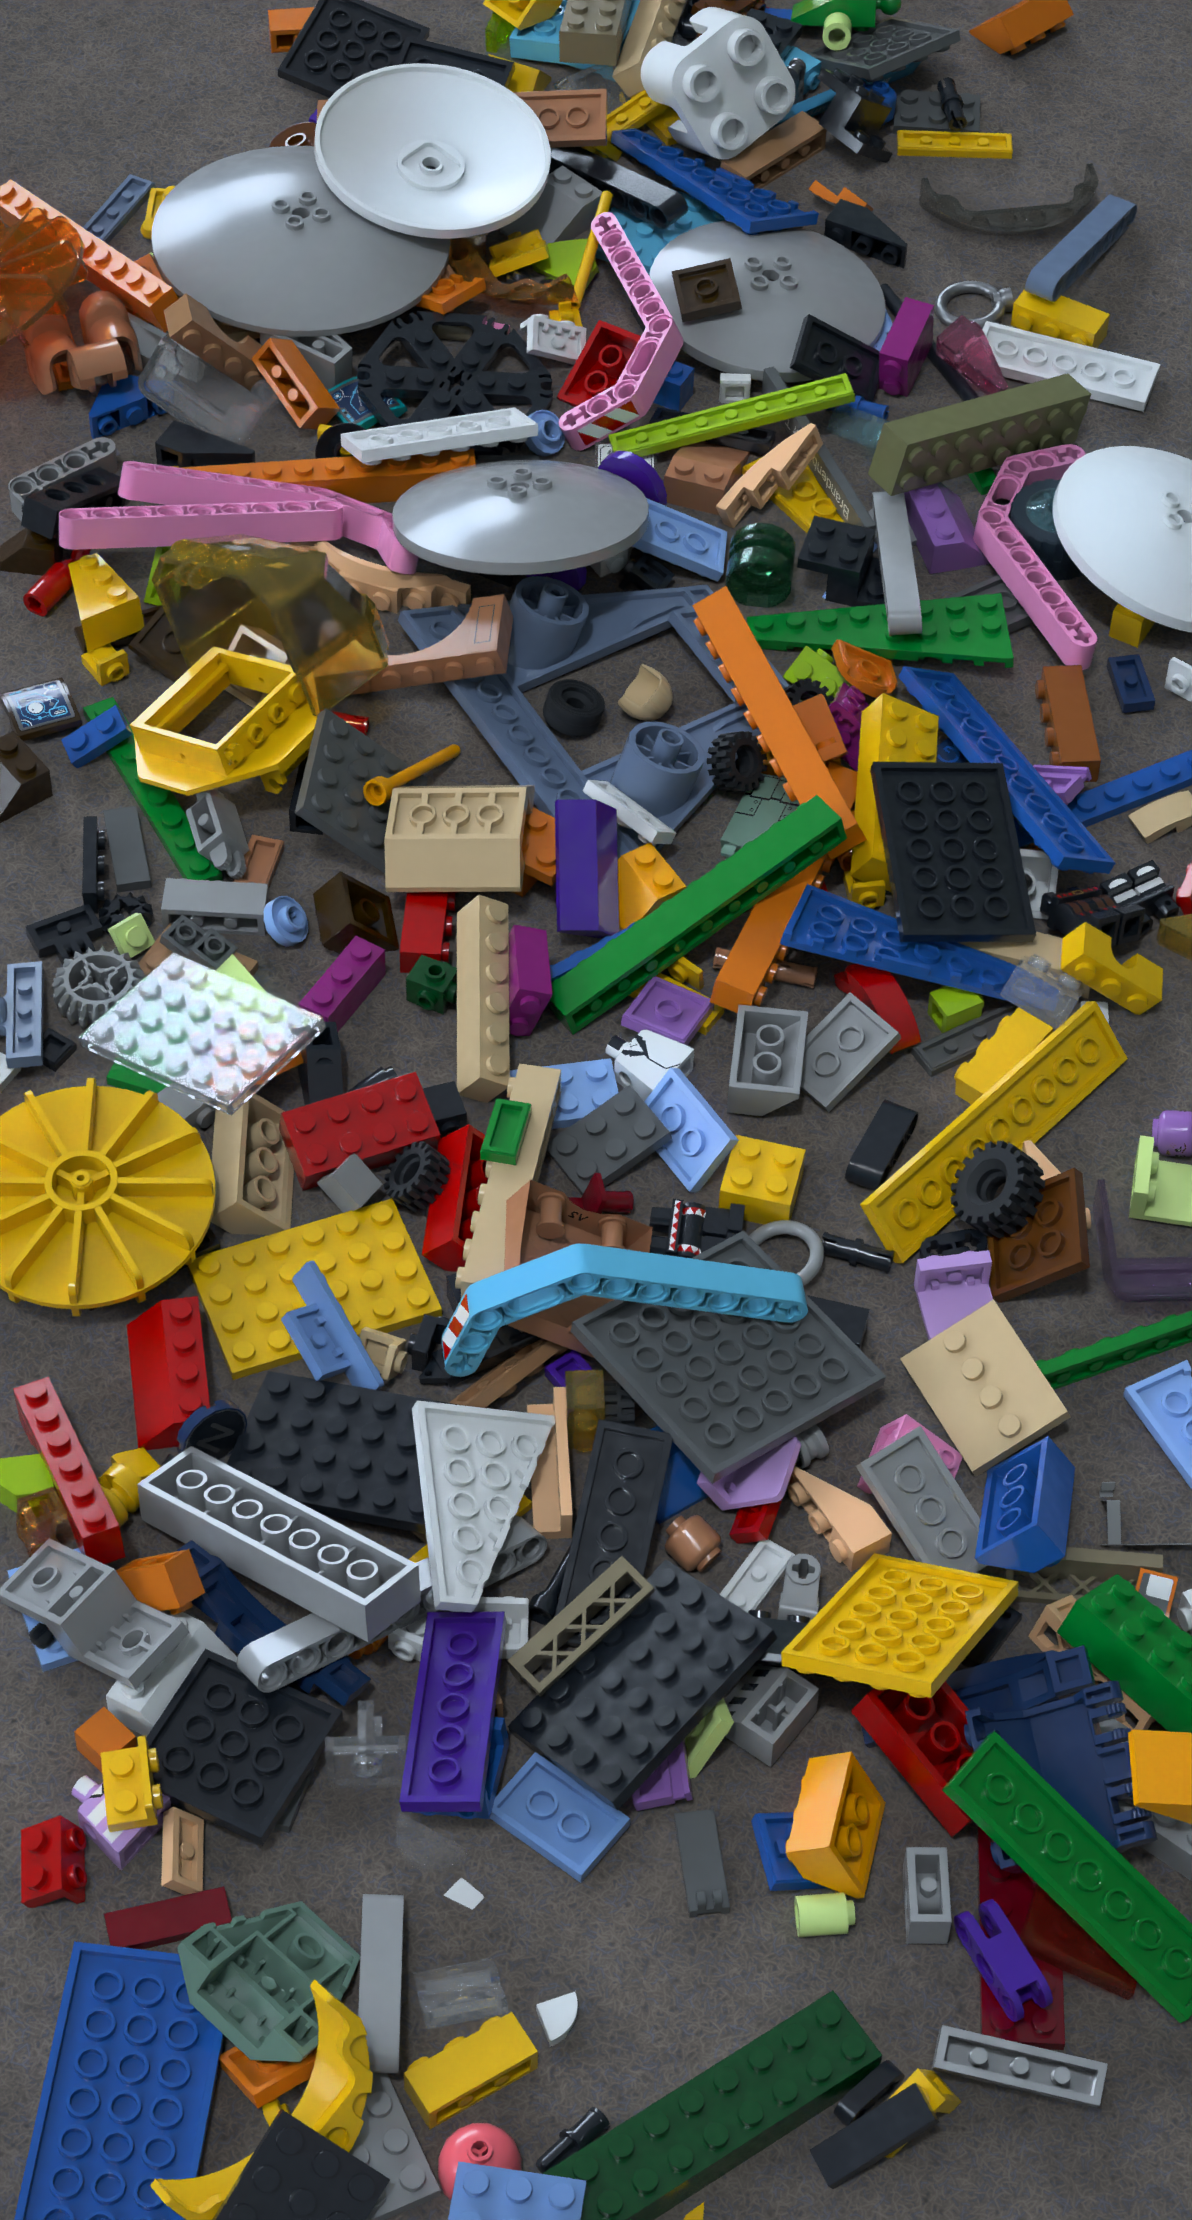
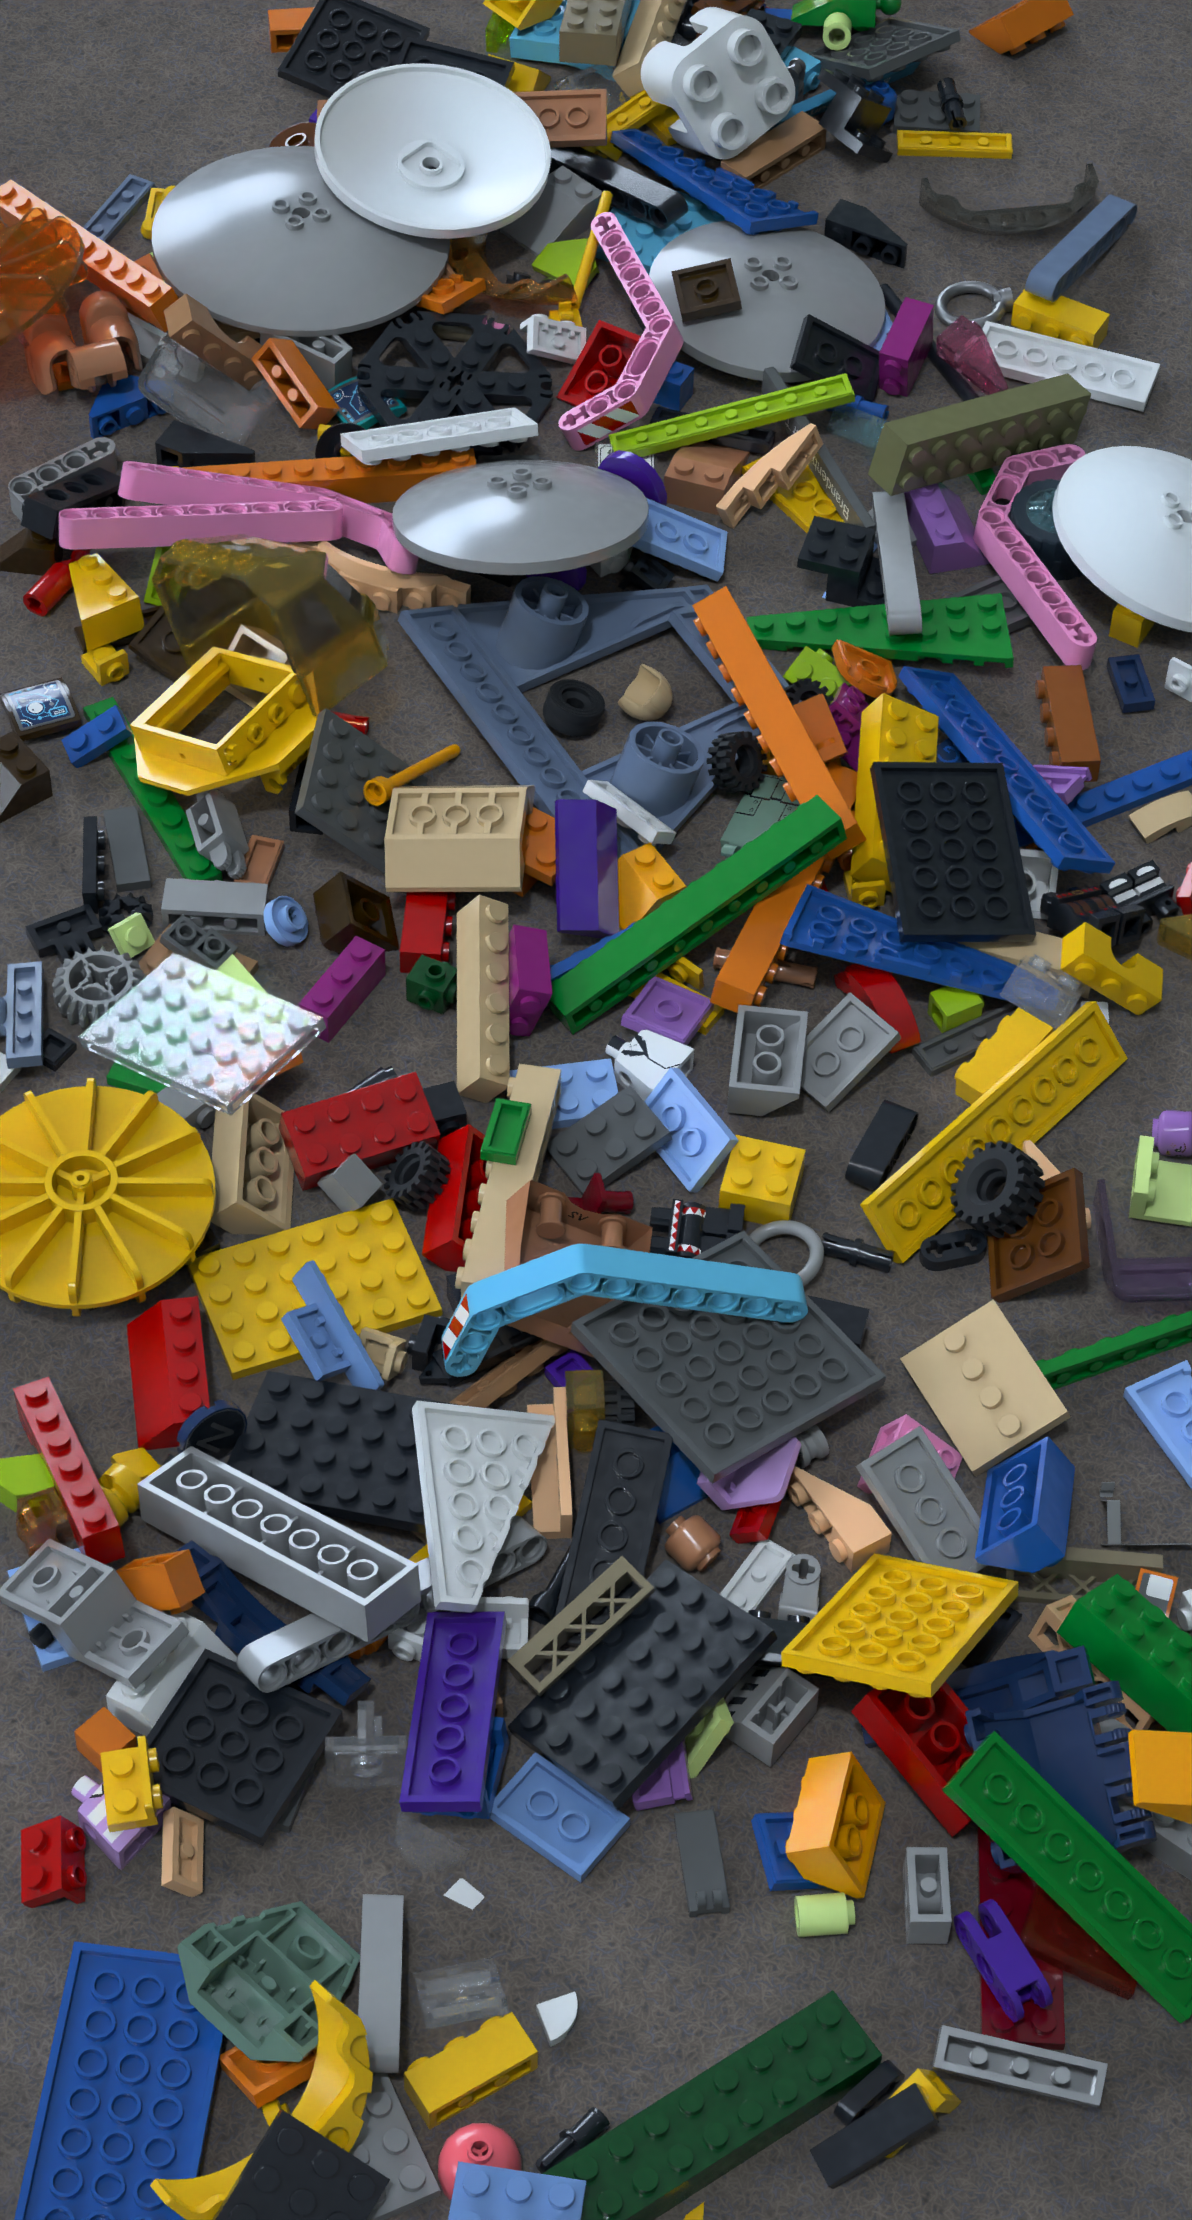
dark red tile [104,1886,232,1949] -> none
black slope [294,1022,343,1105] -> none
nougat arch [311,594,513,698] -> none
yellow slope [489,229,549,278] -> none
light blue plate [525,409,565,457] -> none
white tile [719,373,751,403] -> none
clear green wheel [725,523,796,608] -> none
orange slope [809,180,873,212] -> none
lavender bracket [914,1250,993,1340] -> none

